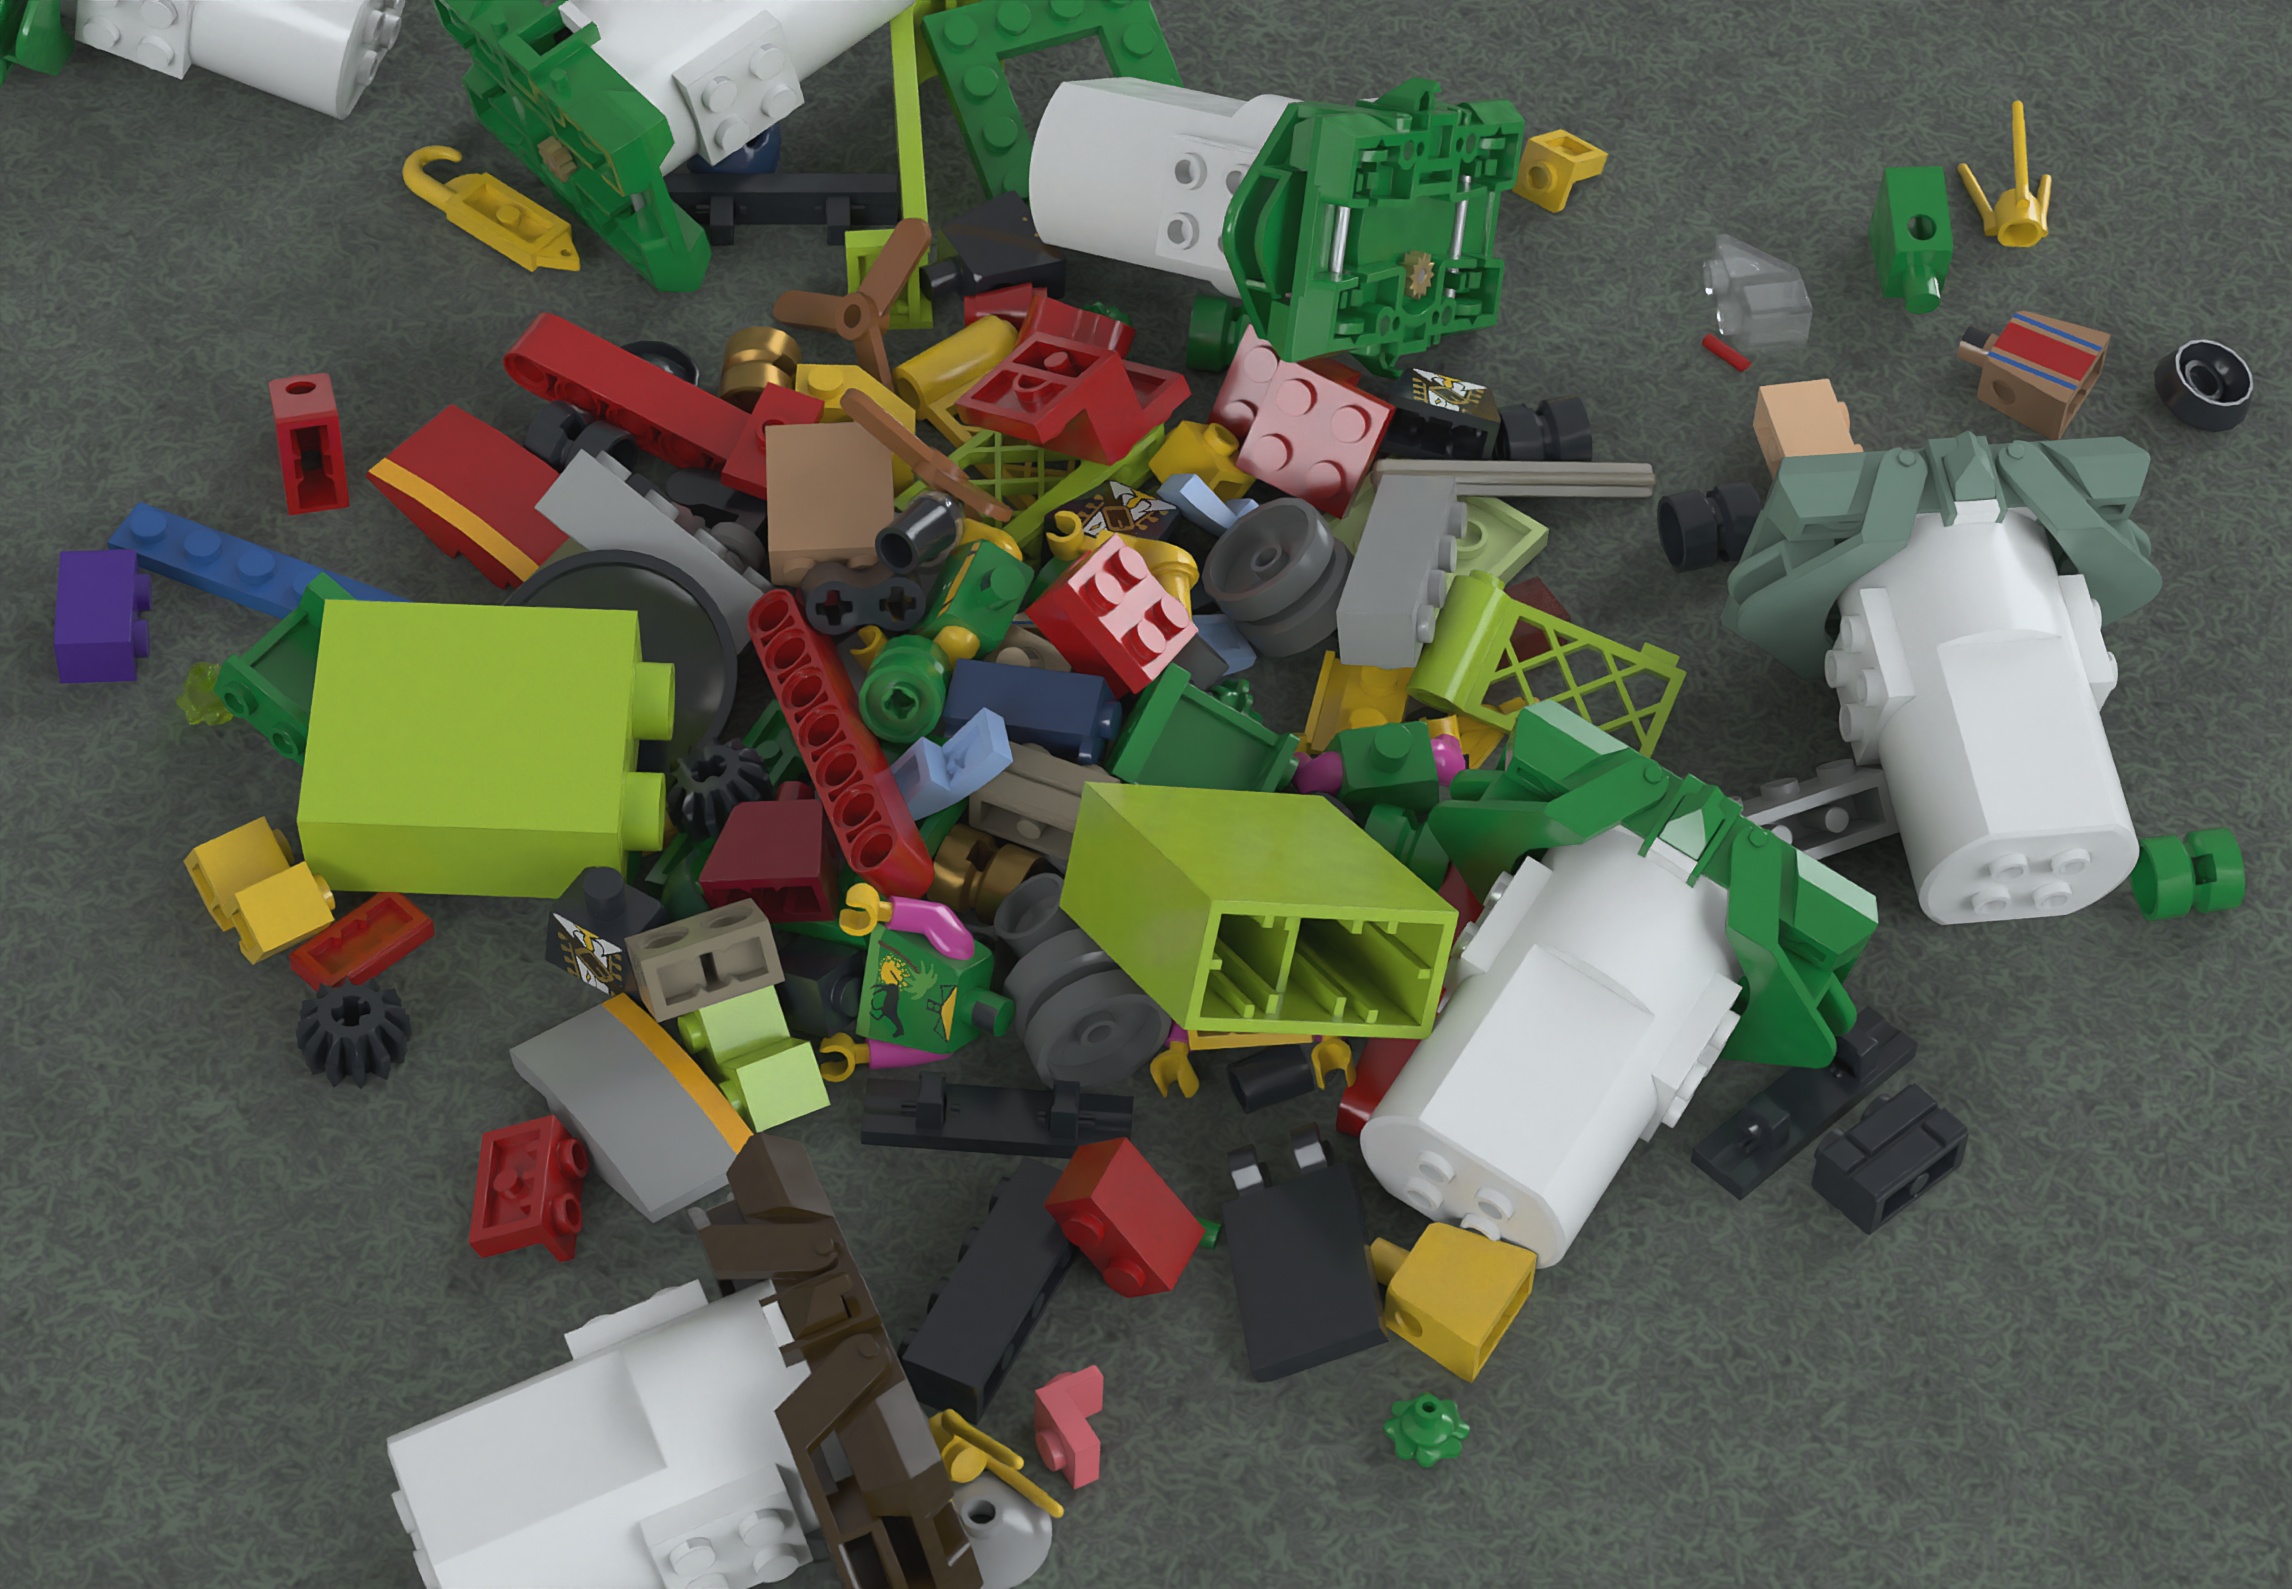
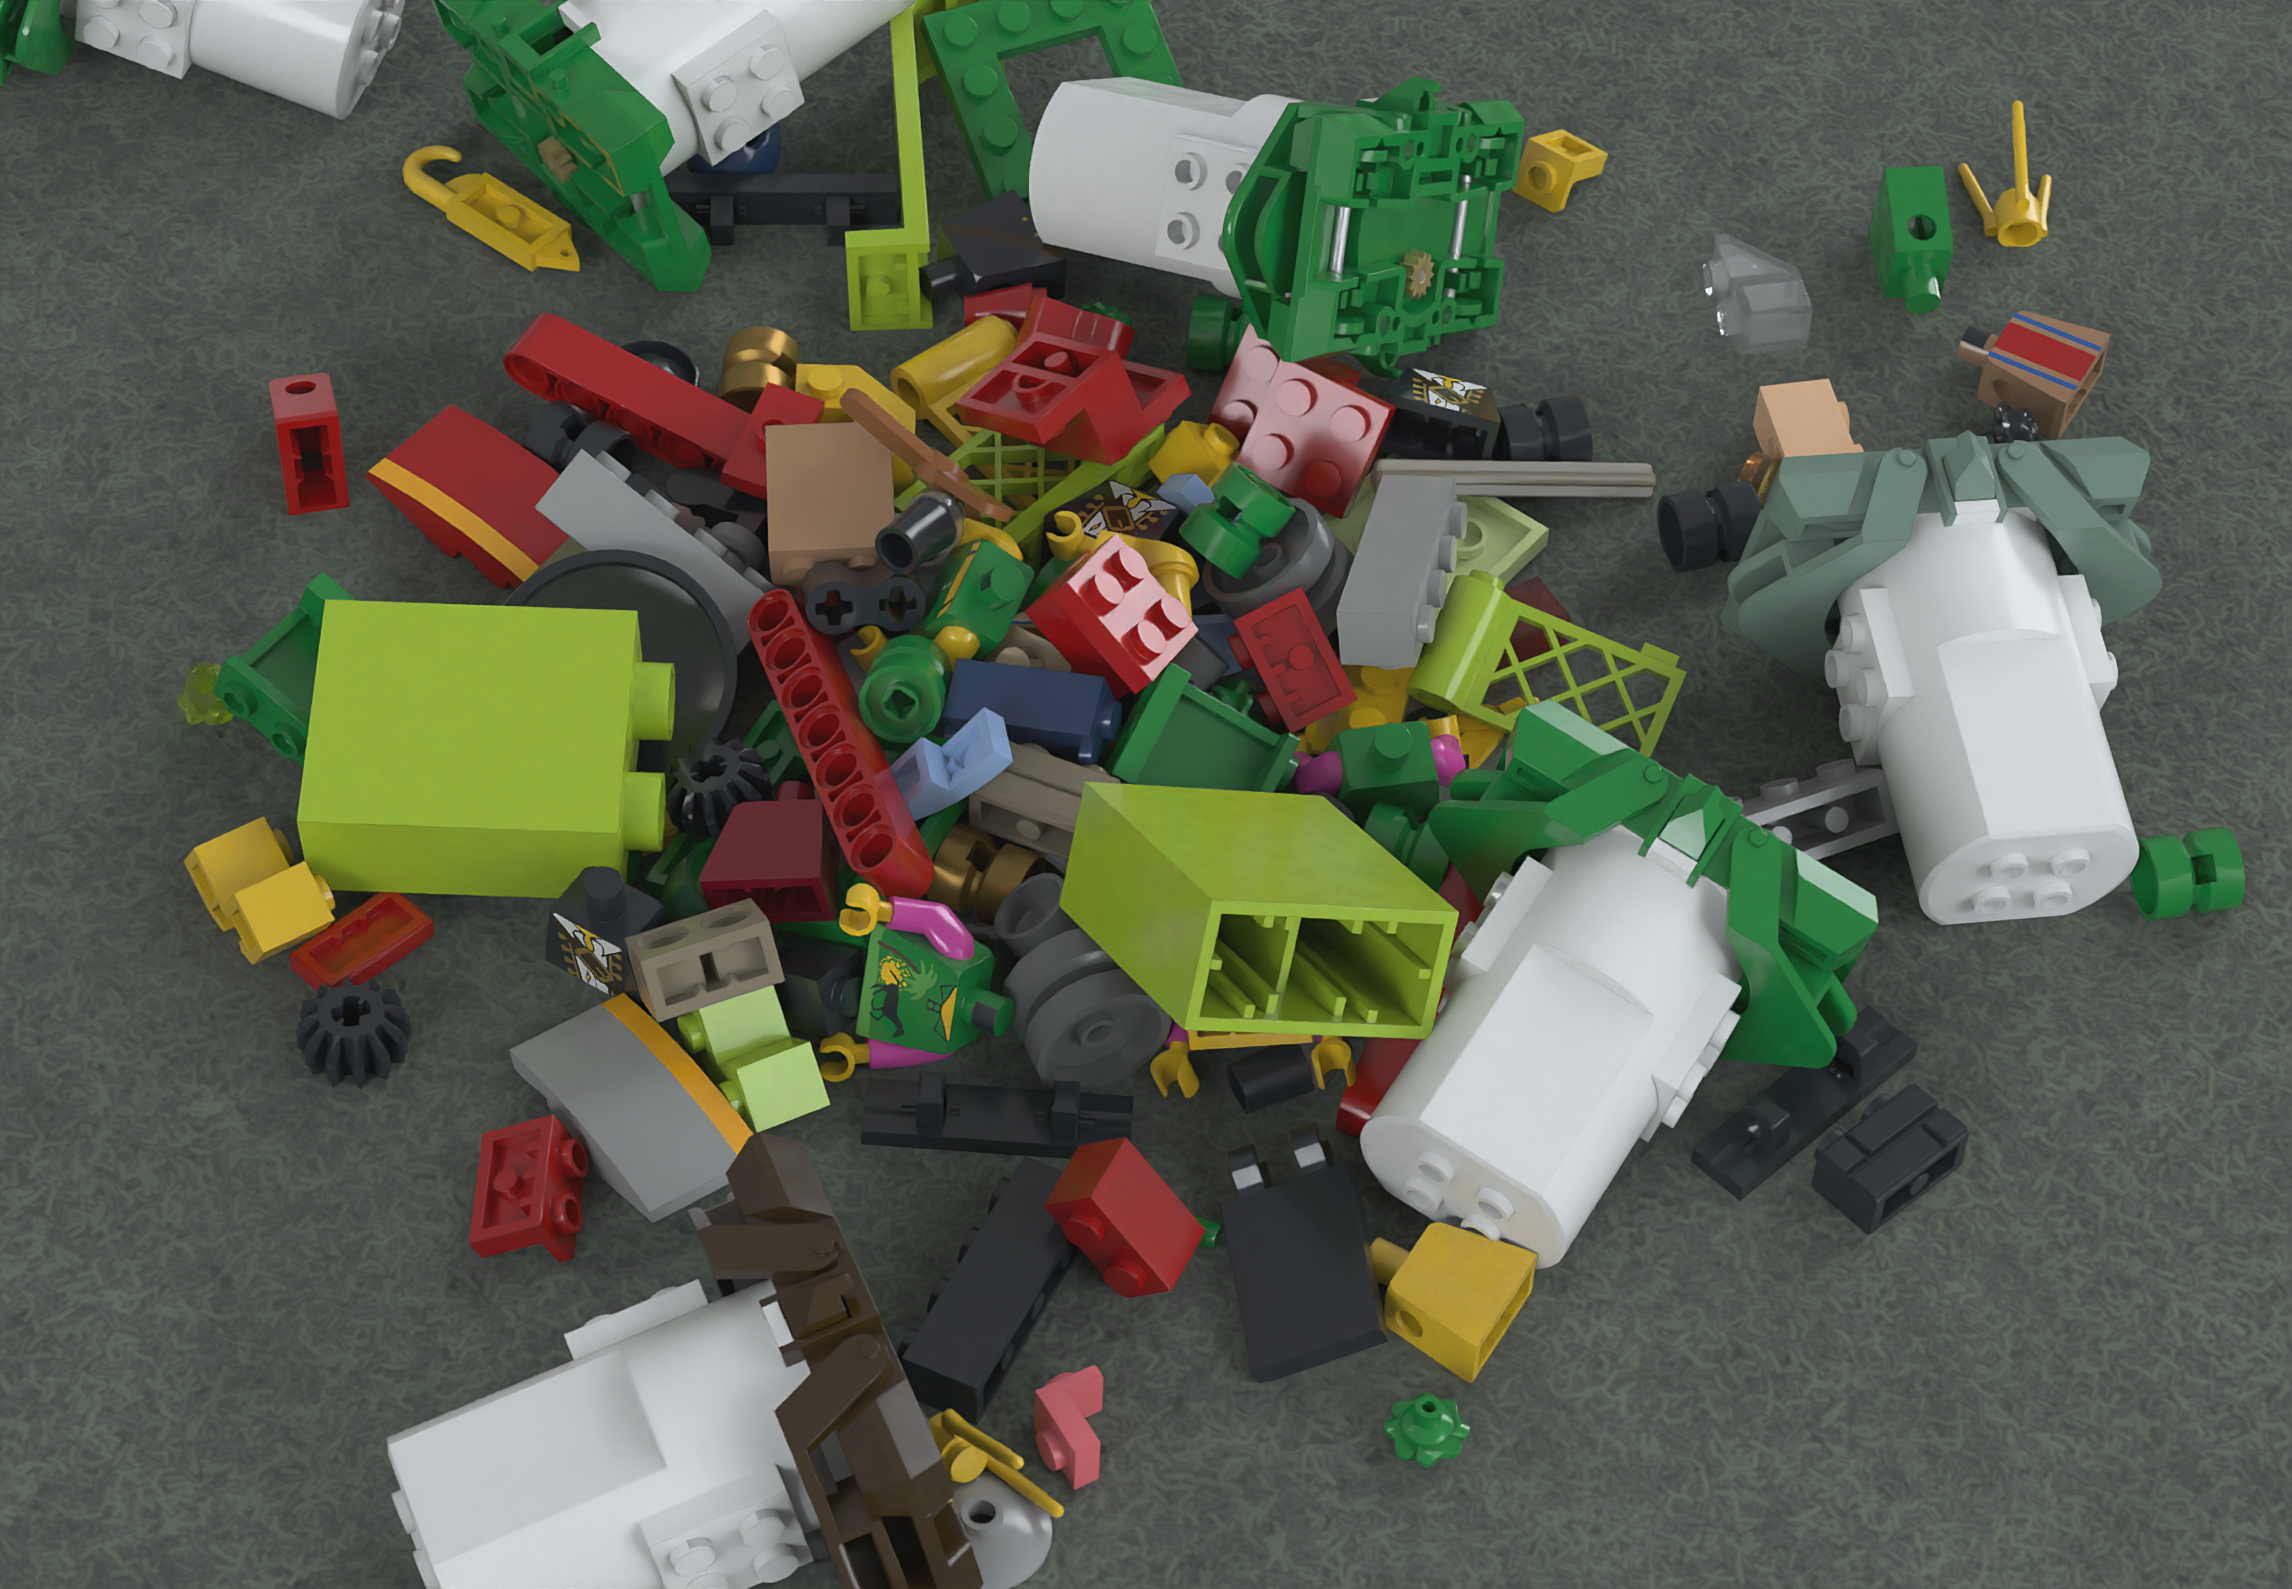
dark purple brick [53,549,153,684] -> none
blue plate [107,502,416,620] -> none
dark orange piece [774,217,932,394] -> none
red piece [1702,334,1751,373] -> none
black hat [2154,339,2253,432] -> none
none -> green wheel [1178,461,1296,580]
none -> red bracket [1226,587,1358,733]
none -> clear orange tile [1737,452,1779,506]
none -> black plant [1979,400,2040,444]

